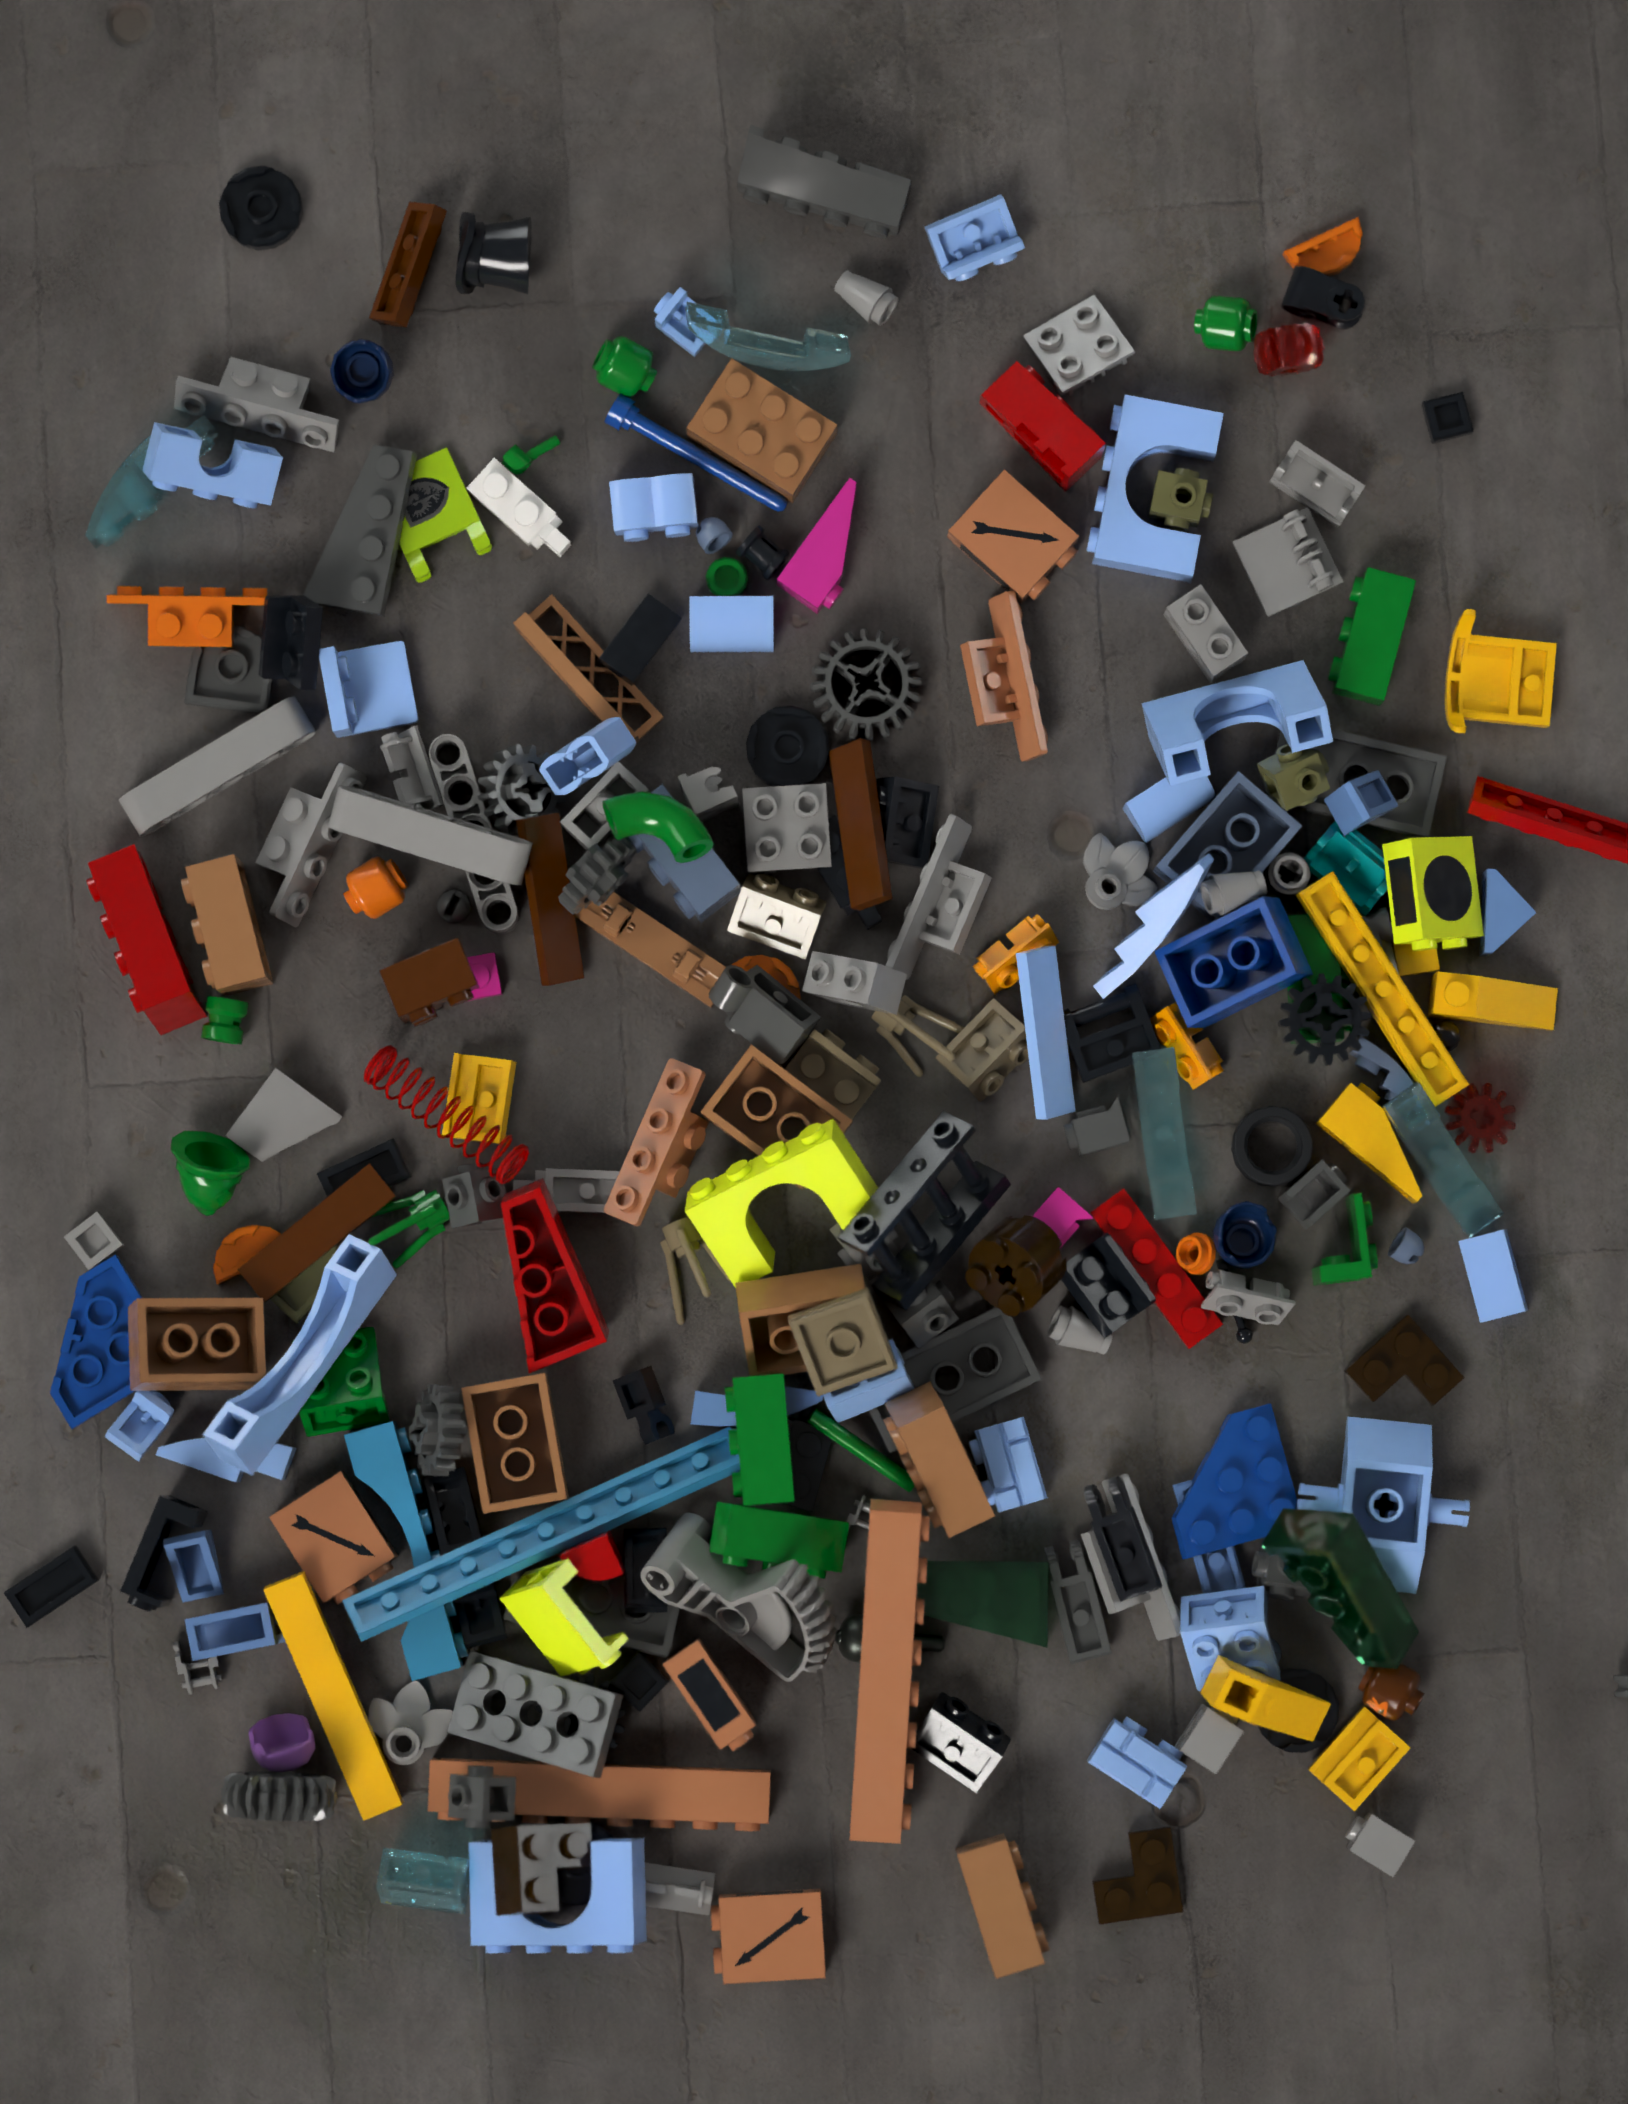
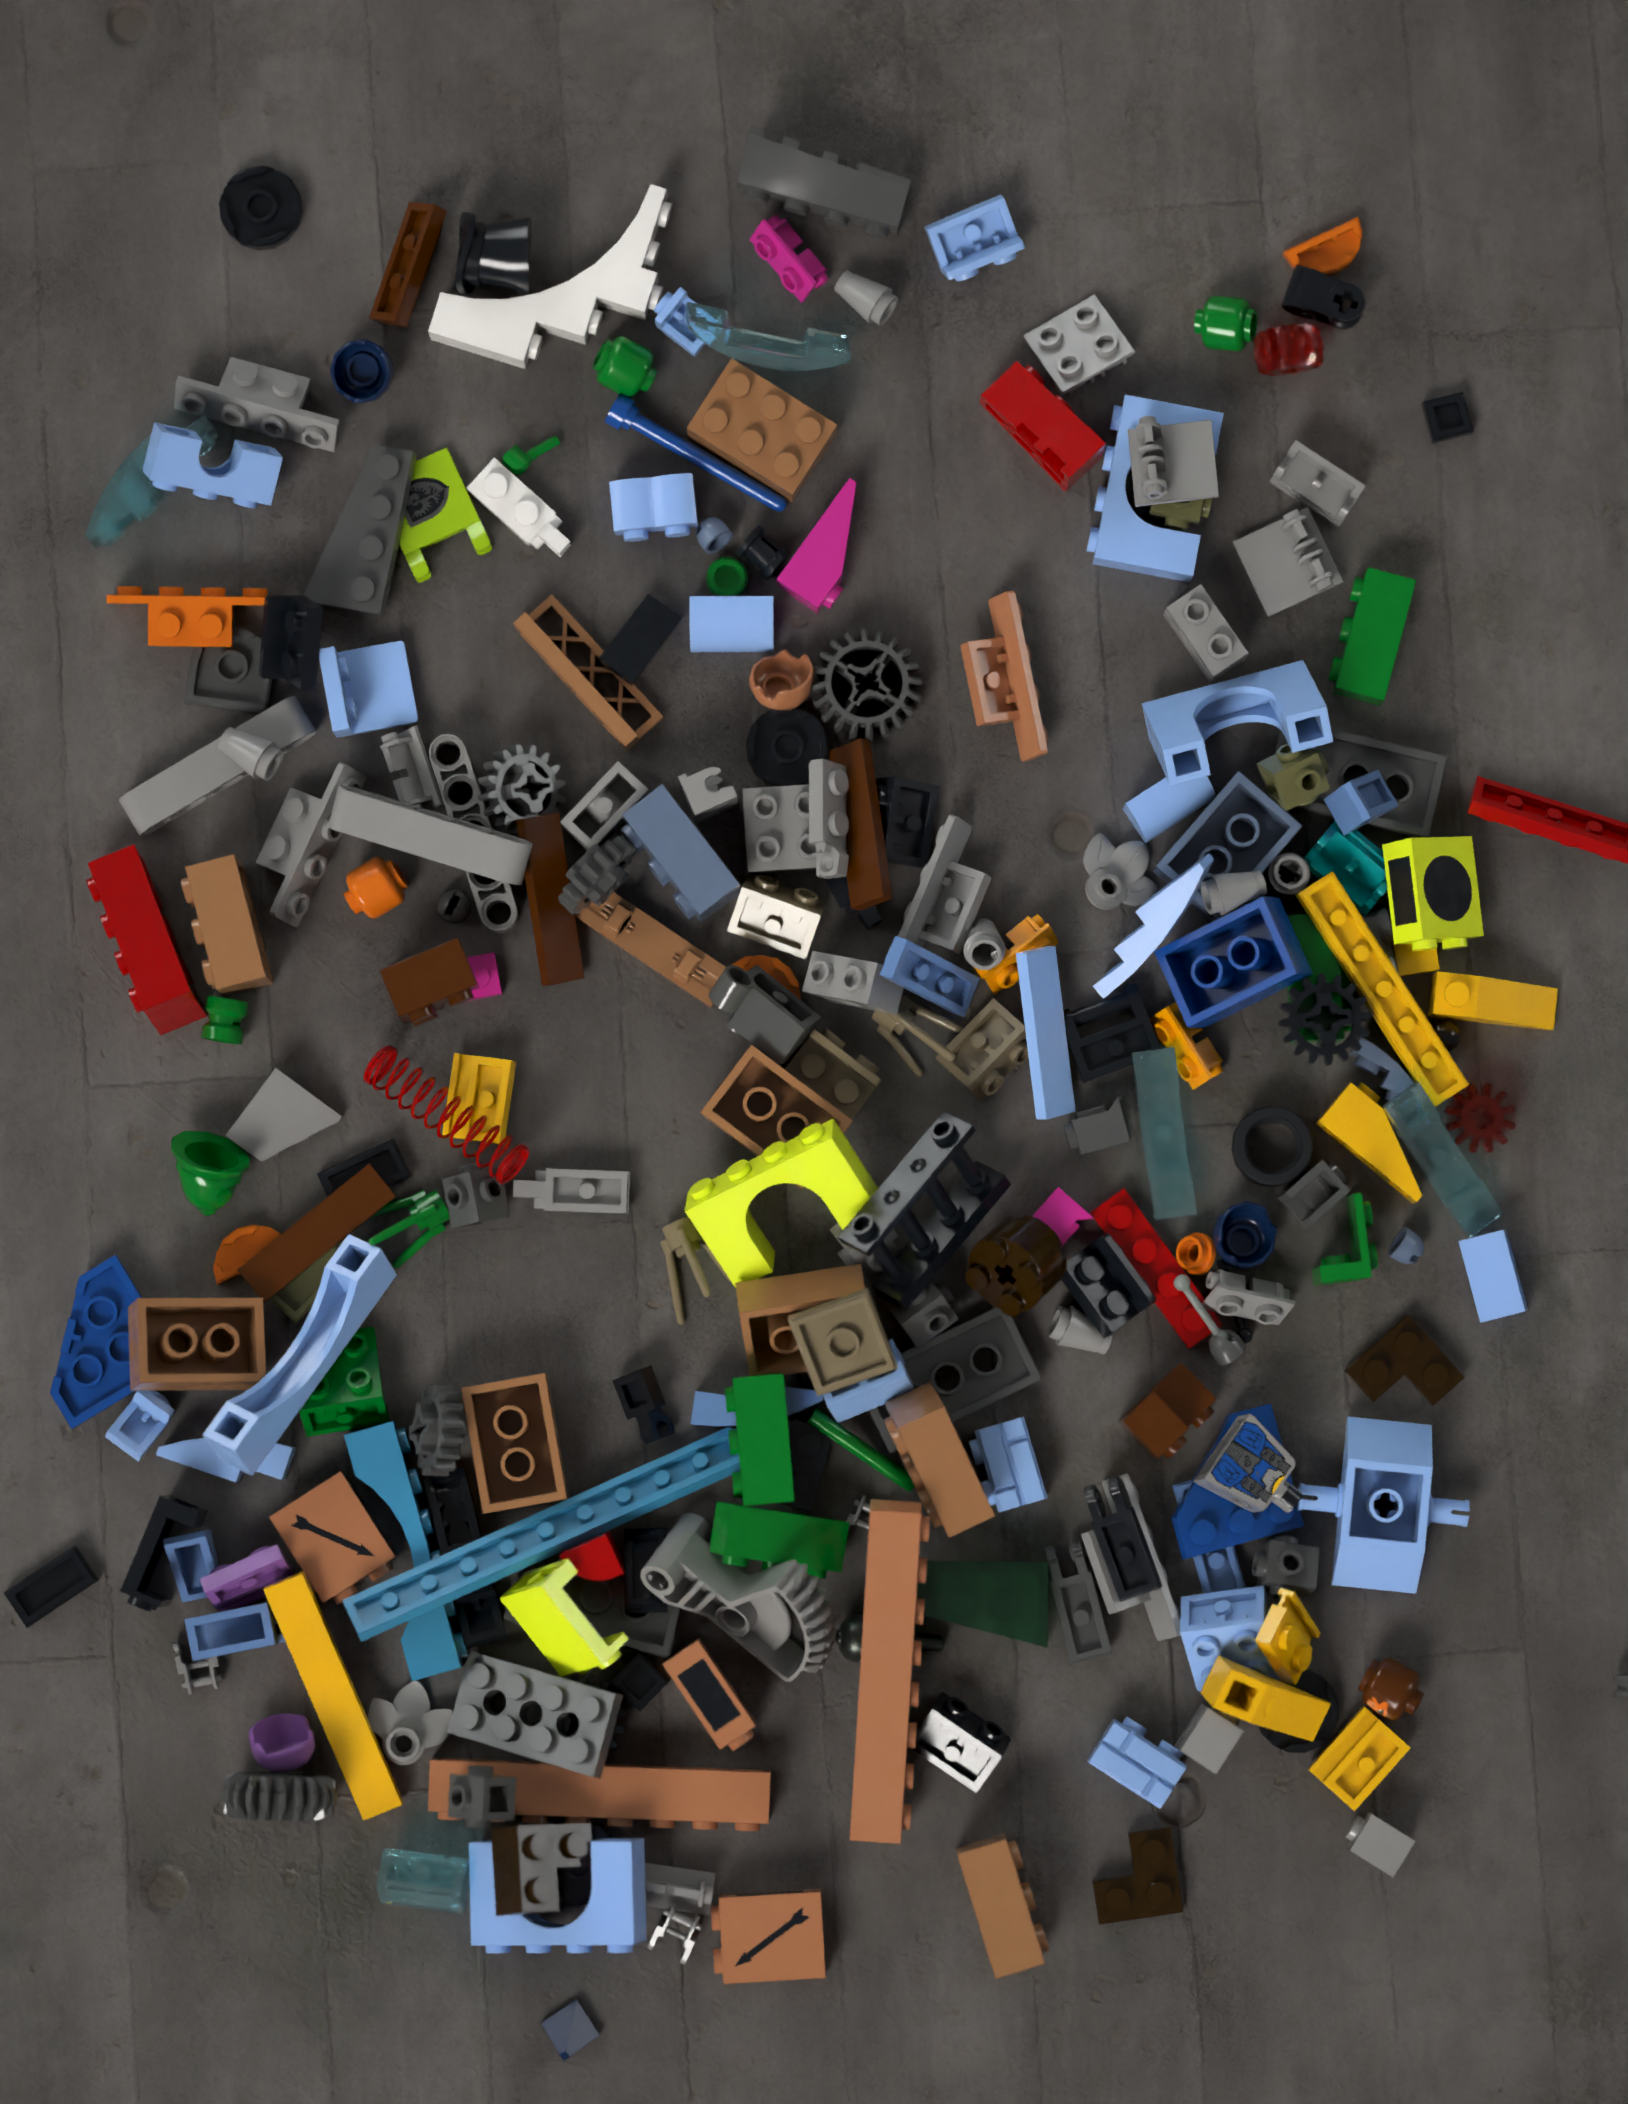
light grey plate [64,1211,124,1270] -> none
red wedge [501,1178,609,1373] -> none
light blue brick [539,717,636,795] -> none
green cylinder [602,791,714,863] -> none
nougat bracket [603,1058,709,1227] -> none
nougat brick [947,469,1079,604] -> none
clear green wedge [1261,1508,1419,1669] -> none
yellow piece [1445,609,1557,734] -> none
medium blue slope [1479,869,1536,956] -> none
none -> medium lavender plate [200,1544,296,1612]
none -> light grey cone [218,727,283,781]
none -> white arch [428,184,672,369]
none -> dark blue slope [541,1999,600,2061]
none -> light grey piece [647,1904,702,1965]
none -> dark pink hinge [749,215,829,303]
none -> nougat hair [749,649,814,710]
none -> light grey hinge [809,759,849,879]
none -> medium blue plate [880,936,980,1017]
none -> light grey cone [963,918,1006,970]
none -> reddish brown brick [1118,1362,1216,1458]
none -> light grey hinge [1128,416,1219,507]
none -> hinge [1174,1274,1246,1366]
none -> torso [1193,1414,1303,1513]
none -> yellow plate [1255,1588,1321,1685]

